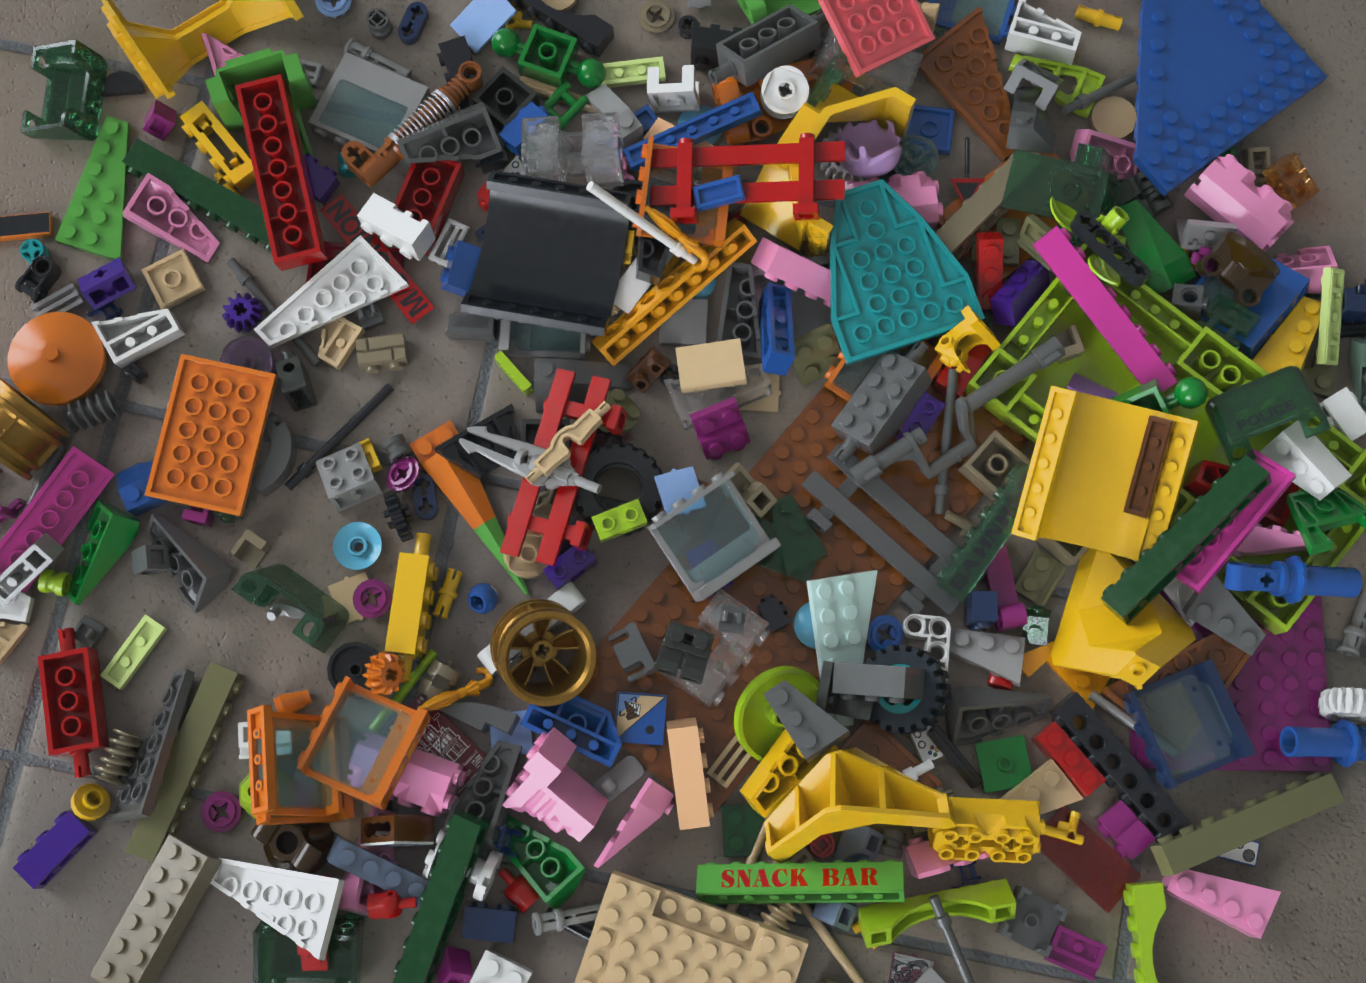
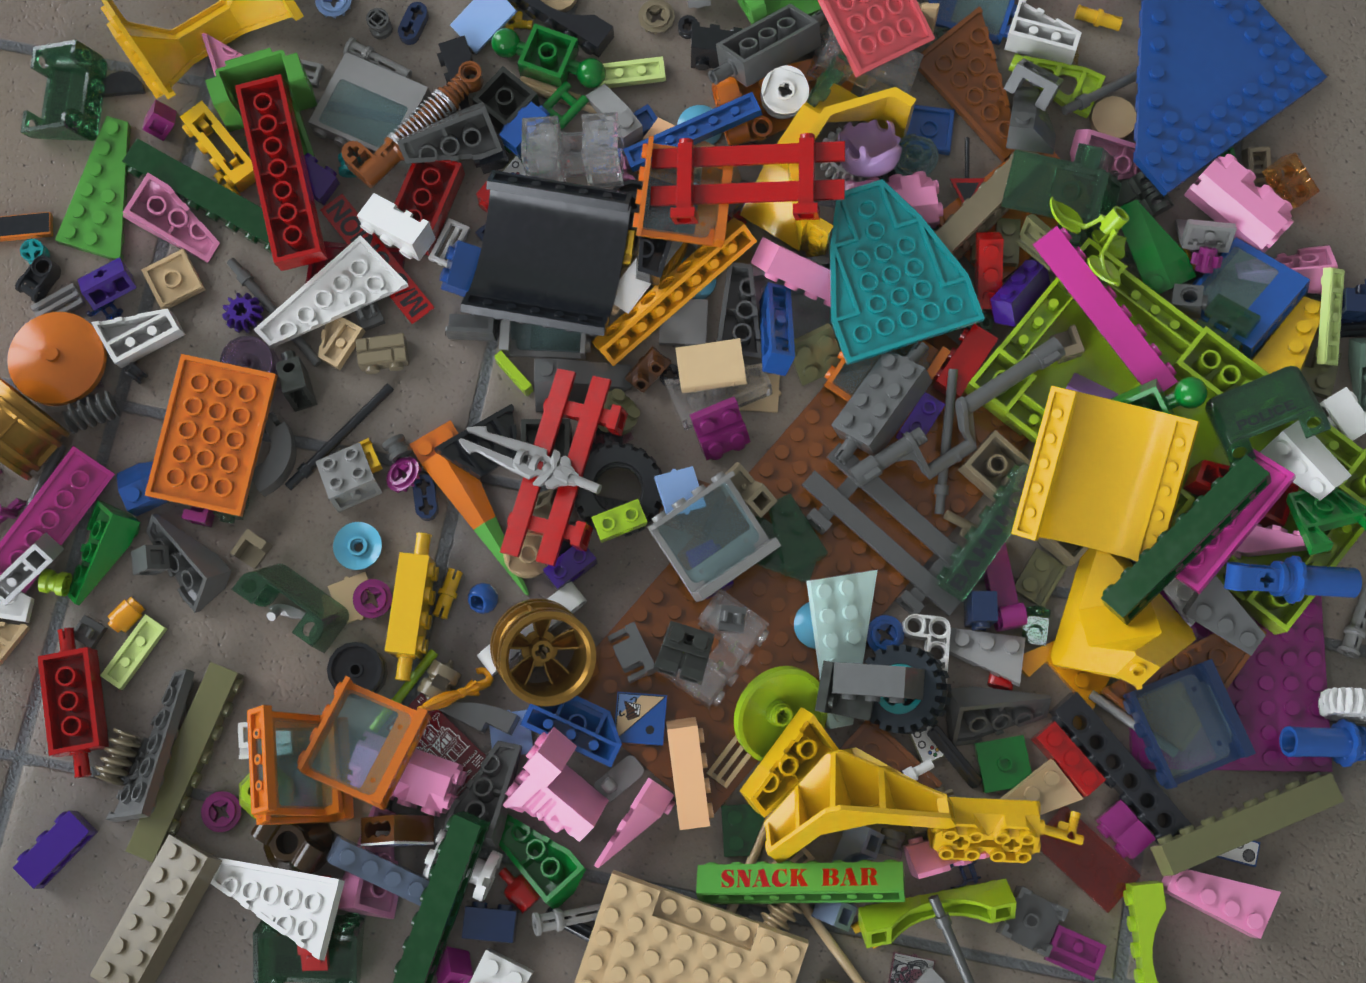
yellow plate [71,783,111,821] -> none
orange cone [273,689,312,713] -> none
orange gear [362,652,407,695] -> none
red piece [367,890,418,920] -> none
black gear [383,489,414,542] -> none
piece [493,825,523,858] -> none
tan piece [525,401,611,485] -> none
white bar [586,181,698,264] -> none
light orange piece [644,205,710,272] -> none
white panel [647,65,701,113] -> none
blue tile [692,174,746,212] -> none
black brick [757,594,793,635] -> none
dark grey wedge [764,680,851,763] -> none
red wheel [808,834,835,858] -> none
yellow tile [934,305,1001,373] -> none
black beam [1070,212,1150,287] -> none
reddish brown tile [1123,415,1176,519] -> none
dark brown piece [1196,231,1280,308] -> none
none -> light orange brick [107,596,146,633]

